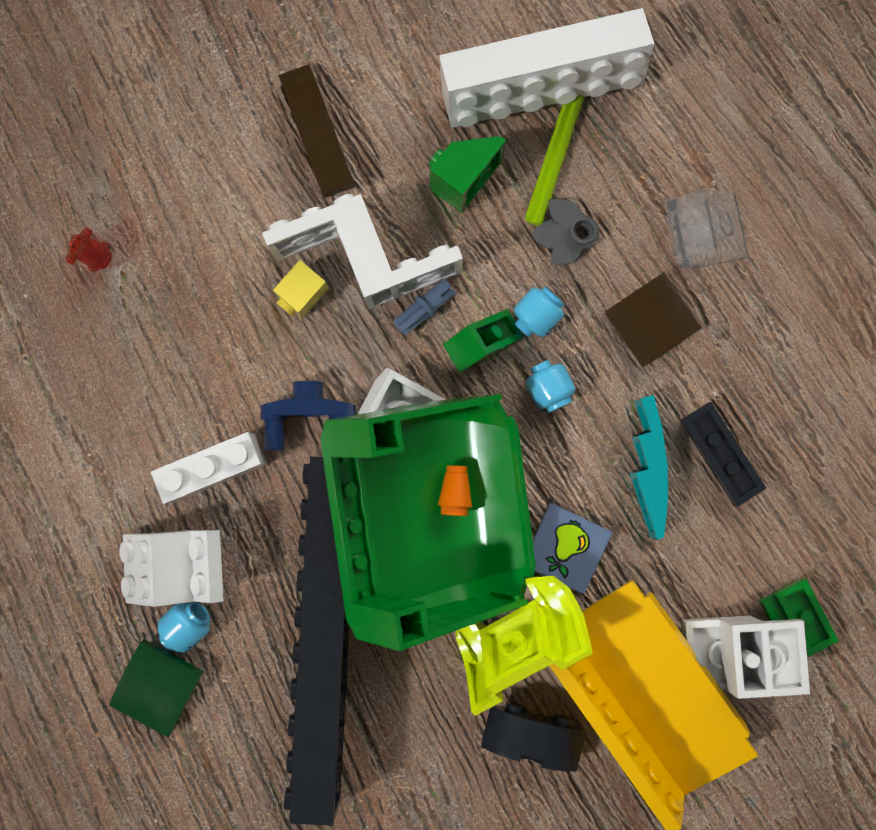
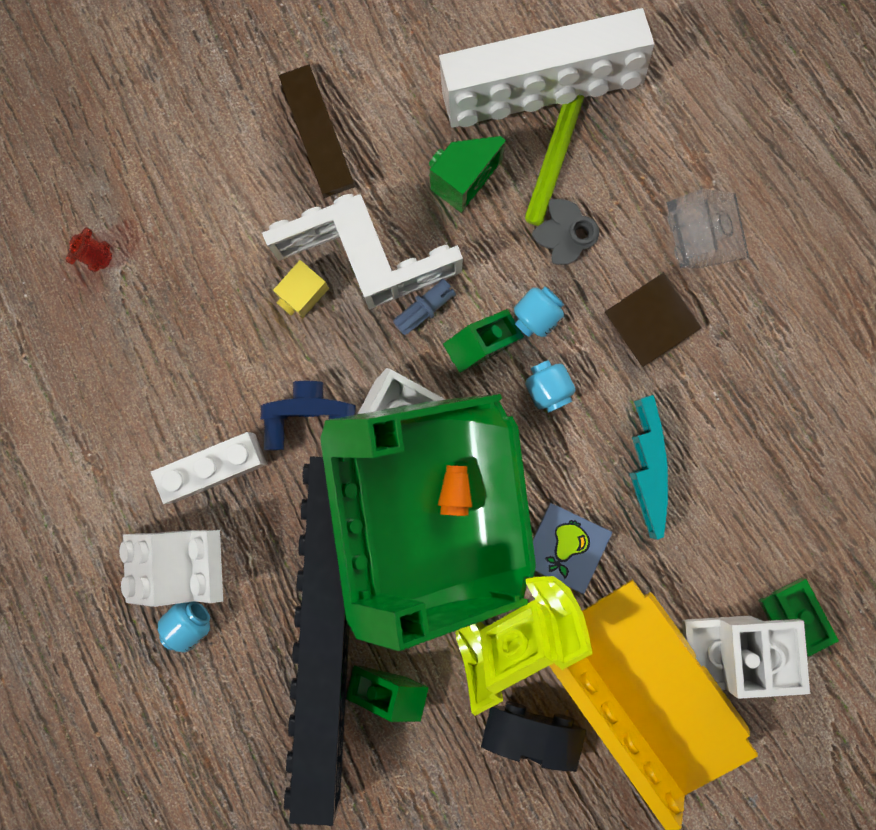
dark green slope [108,639,204,738] -> none
black plate [679,402,767,507] -> none
none -> green slope [346,665,429,722]

